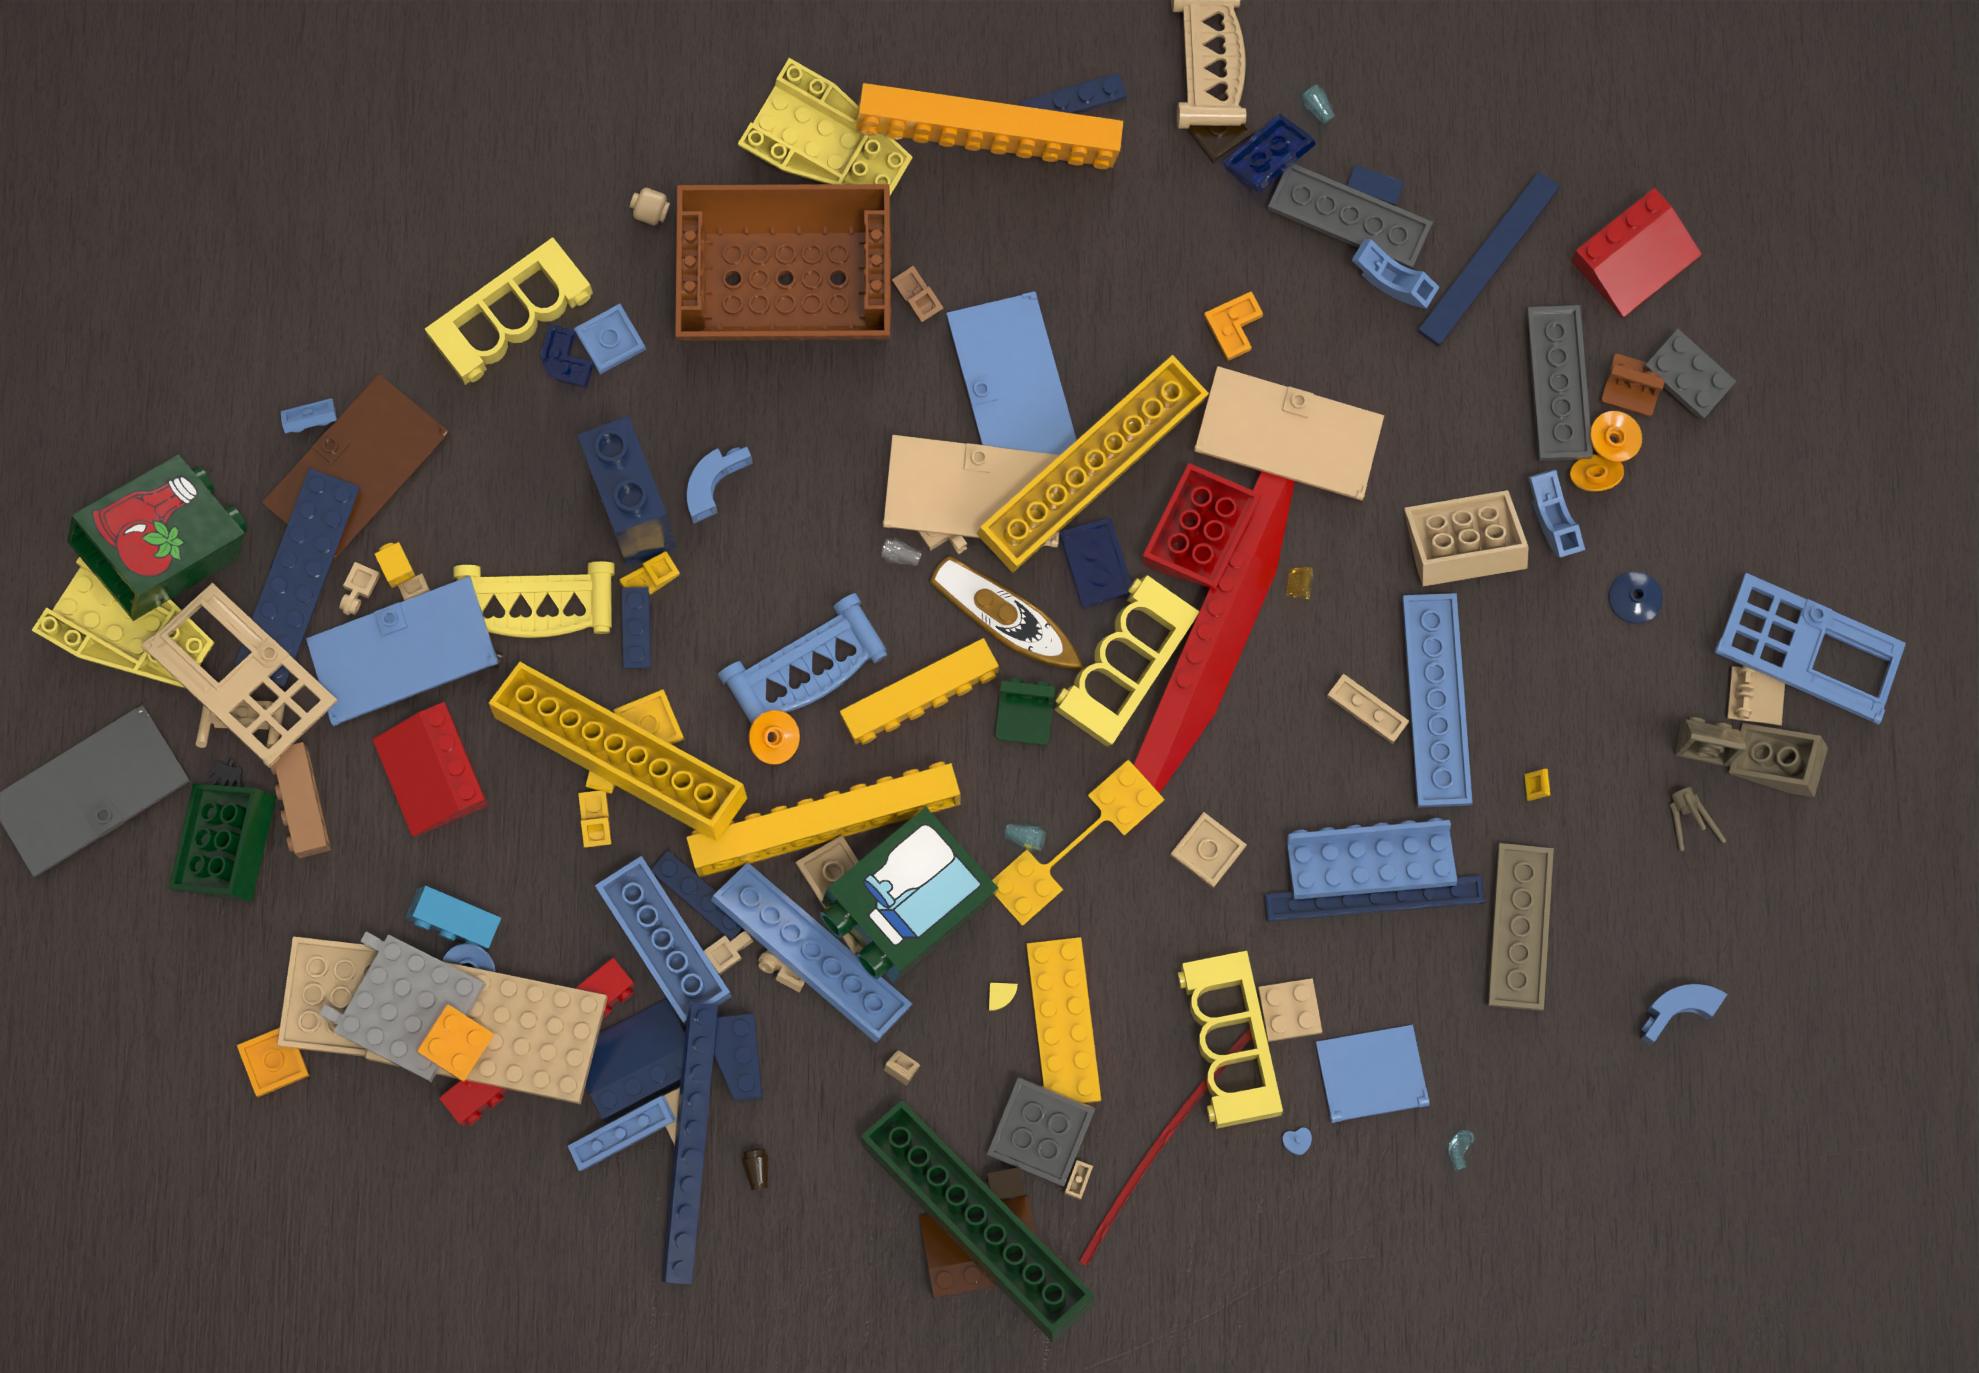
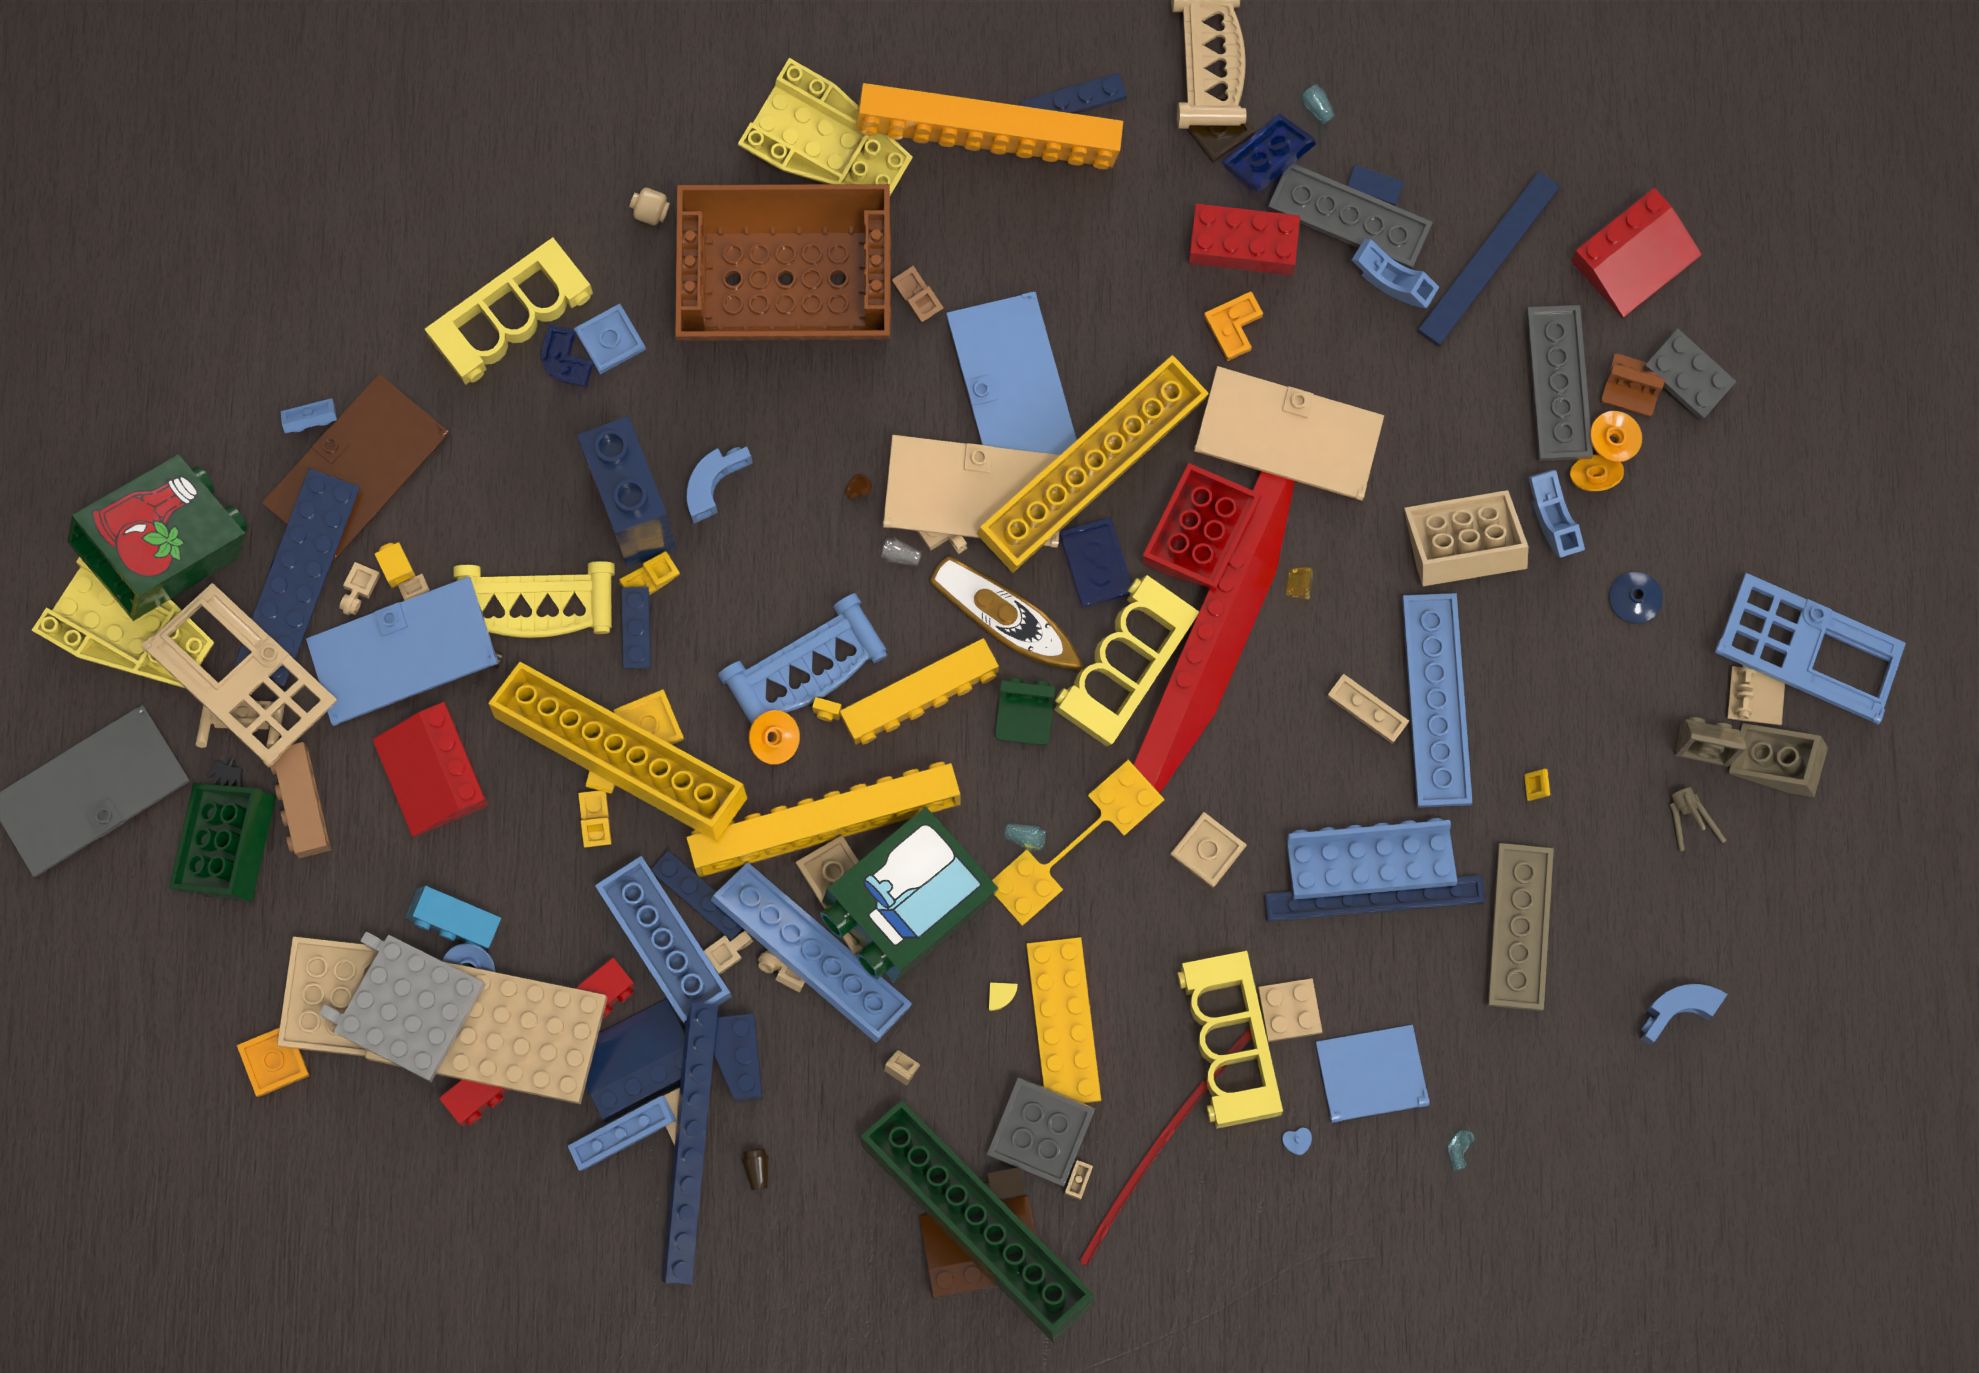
light orange plate [416,1004,494,1082] -> none
none -> yellow plate [812,697,842,722]
none -> reddish brown piece [845,474,872,499]
none -> red brick [1189,204,1300,275]

